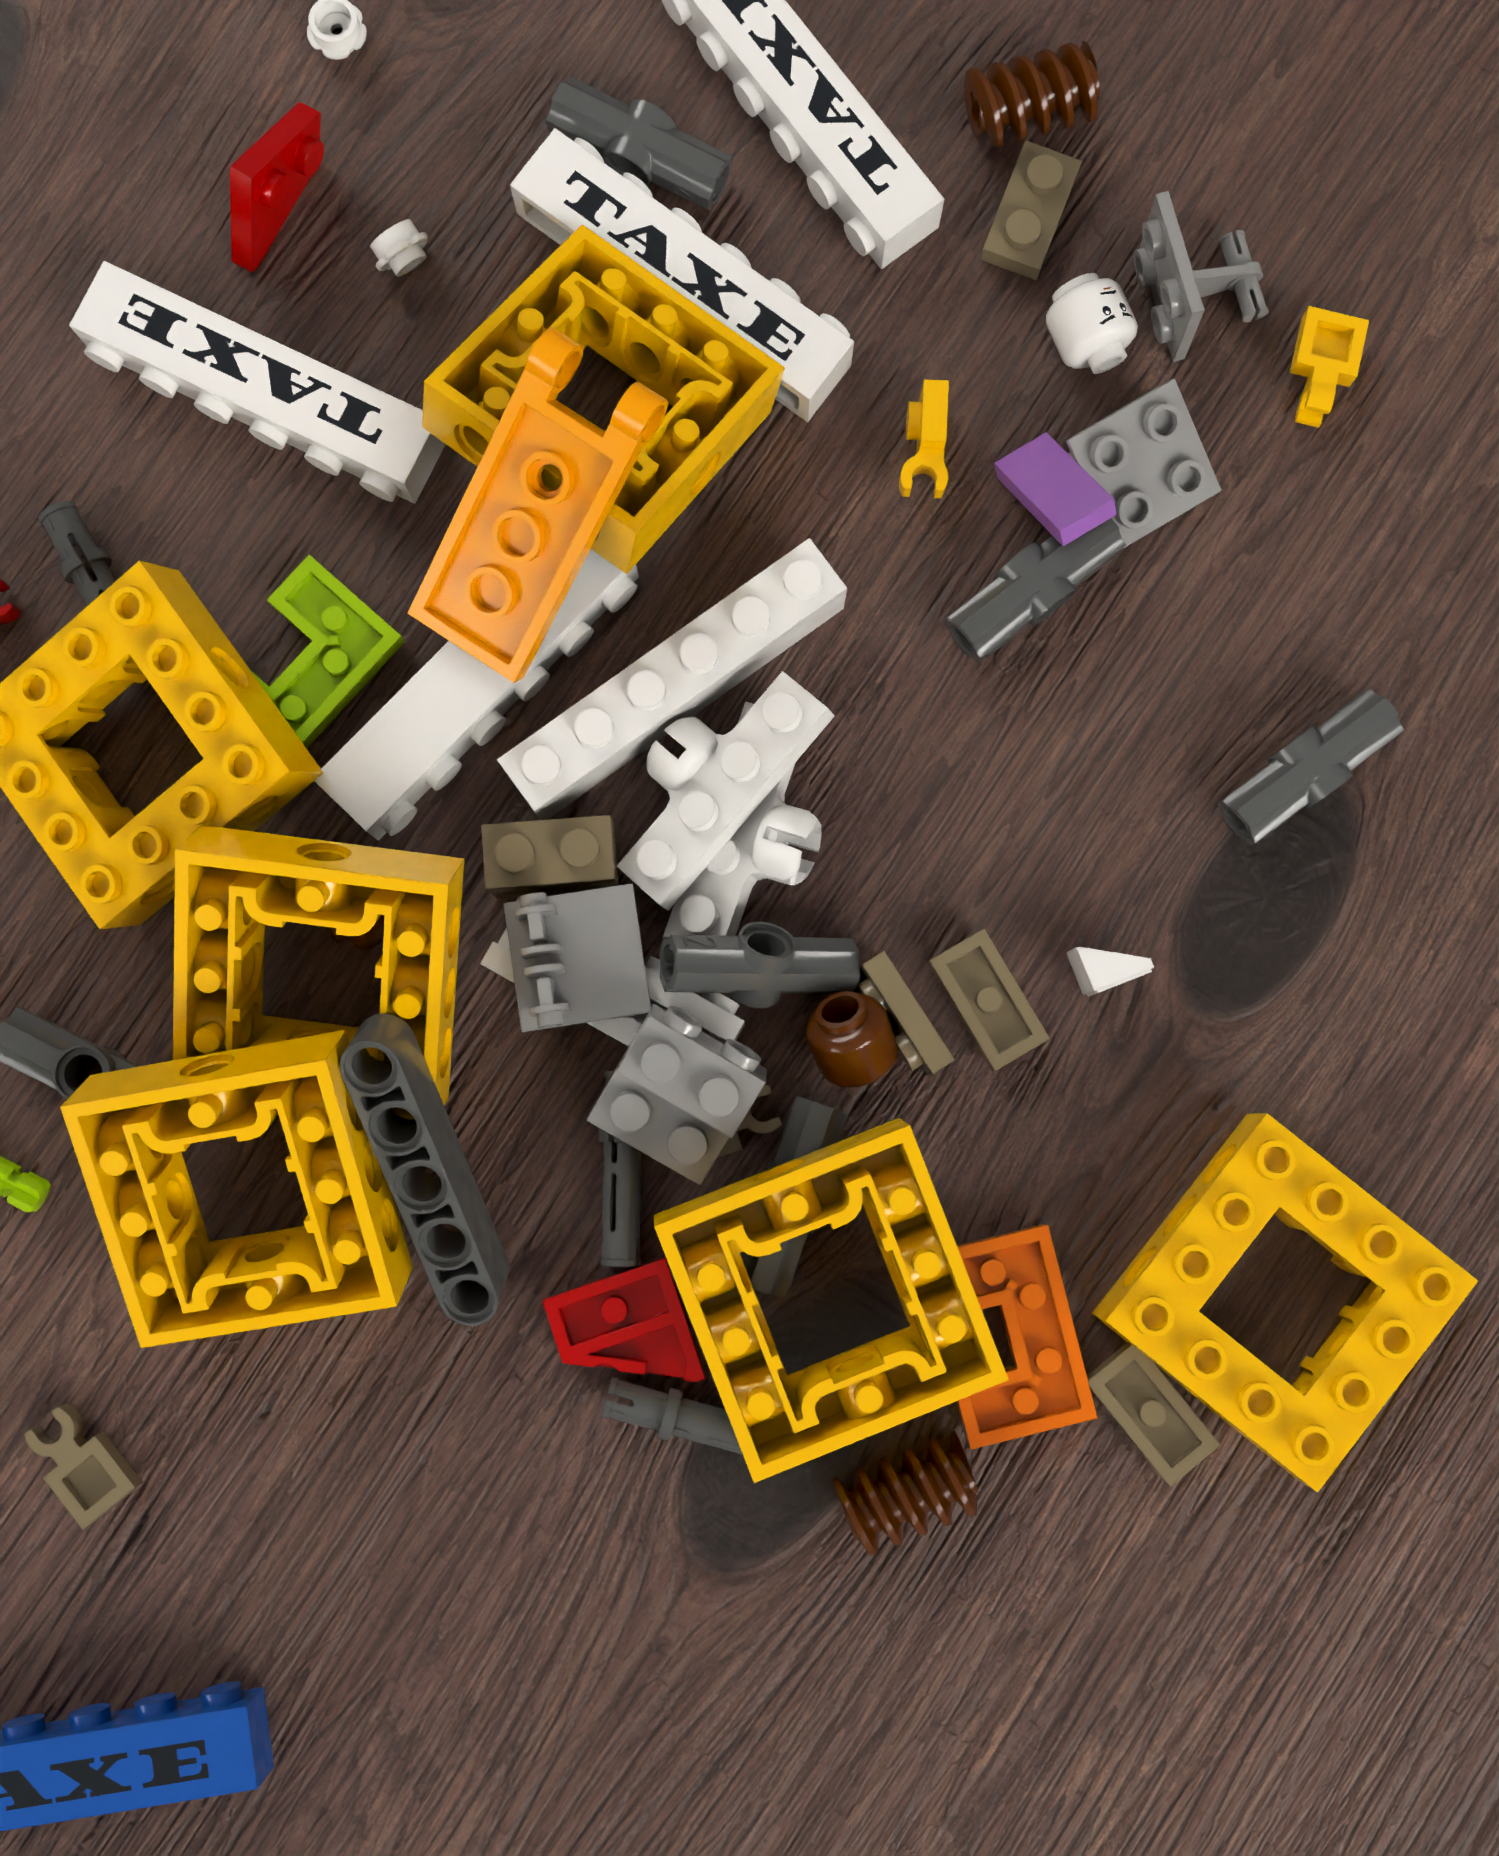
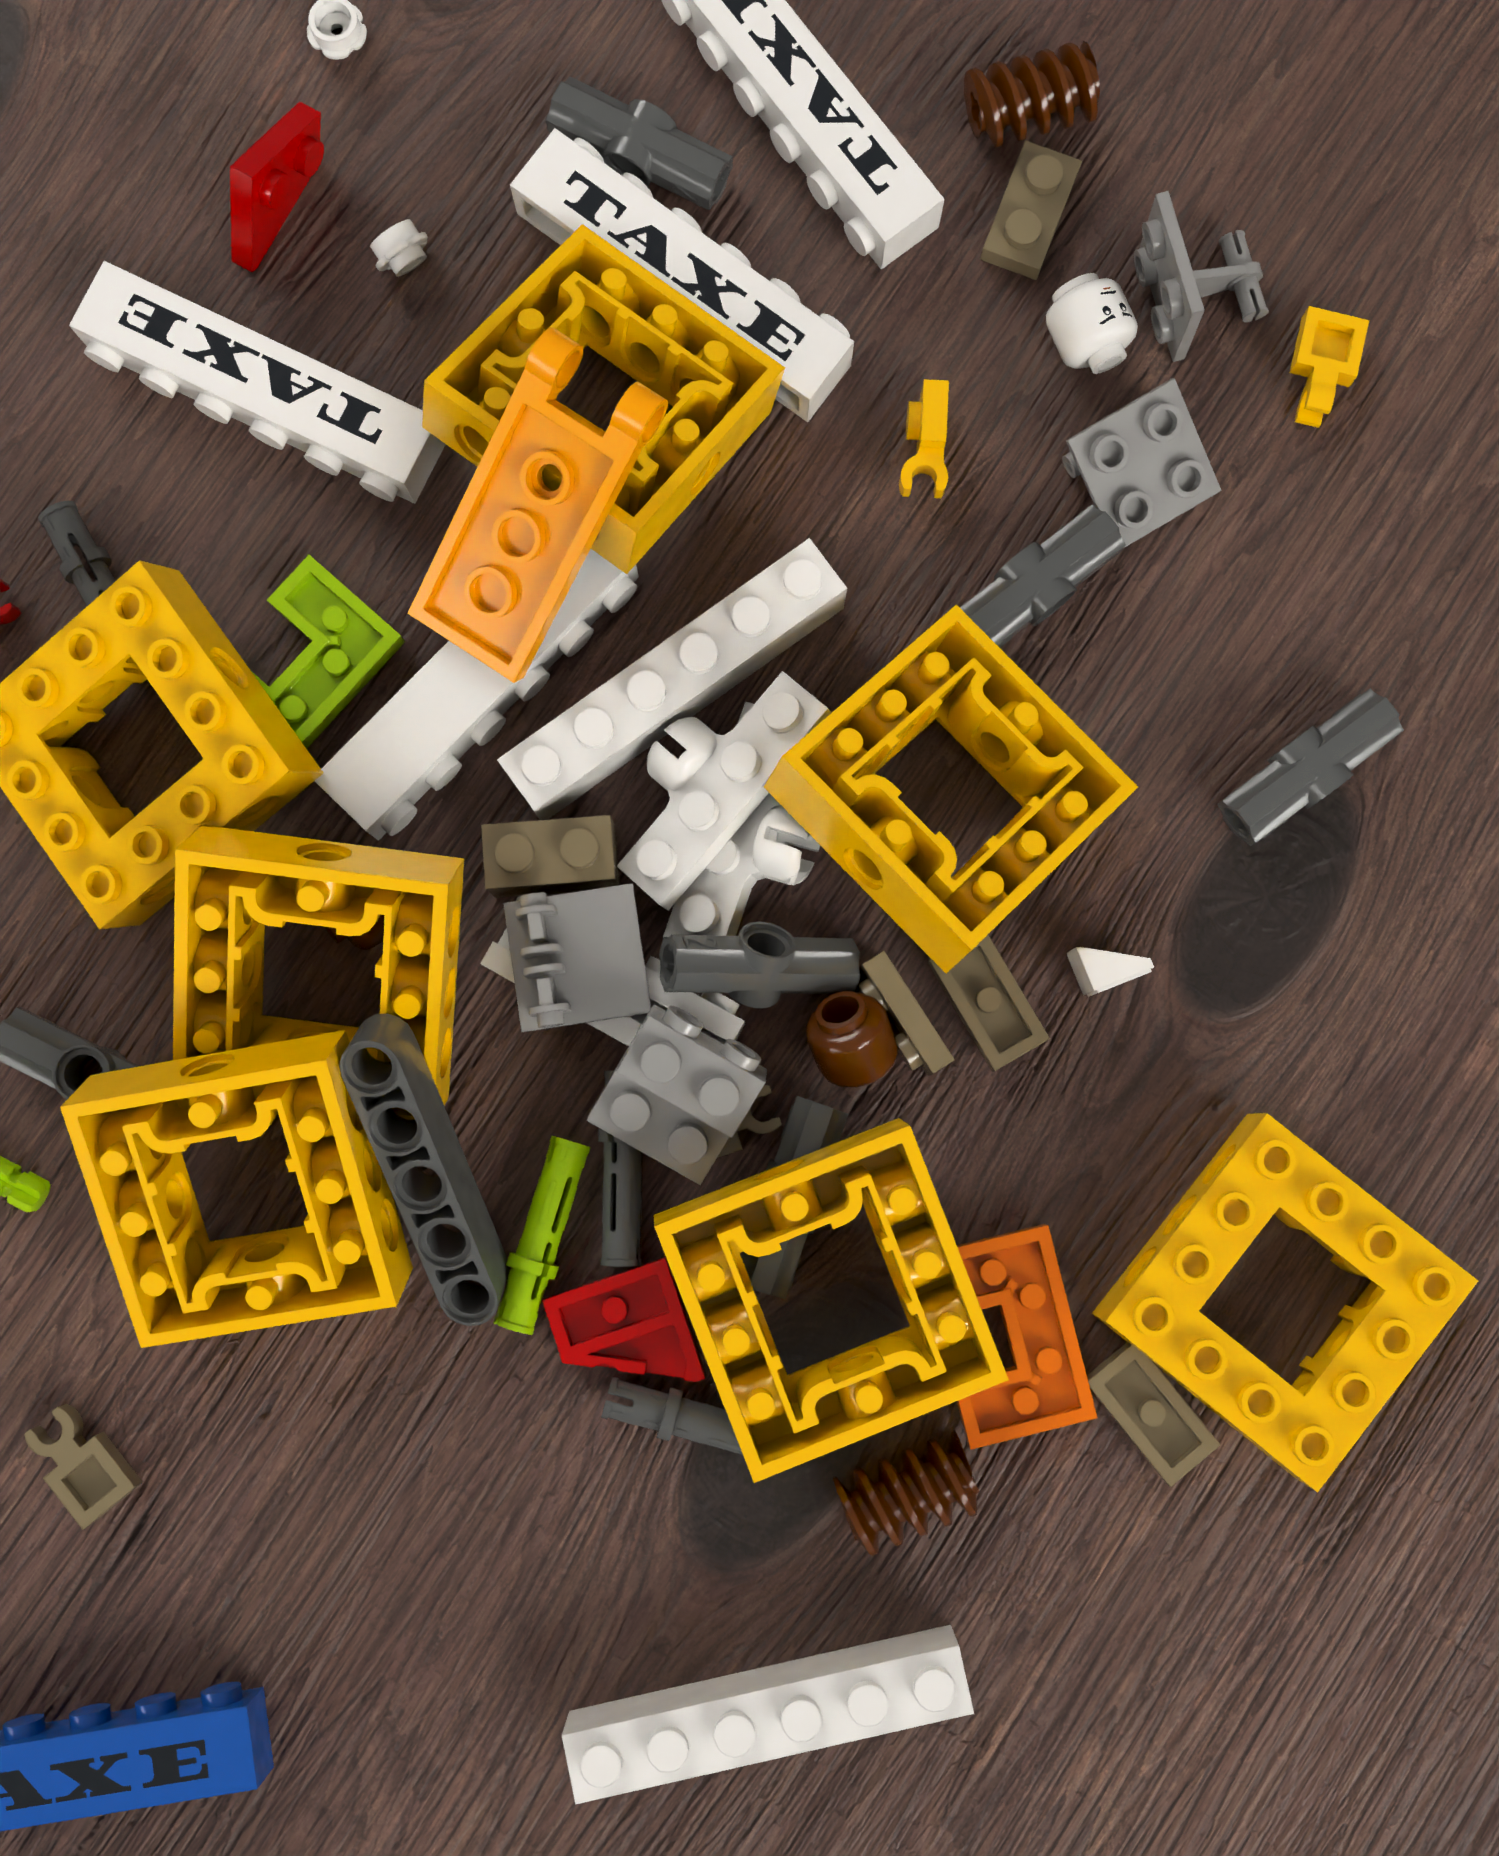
medium lavender tile [994,432,1117,546] -> none
none -> lime pin [493,1136,591,1335]
none -> white brick [562,1625,974,1805]
none -> yellow brick [764,604,1138,974]

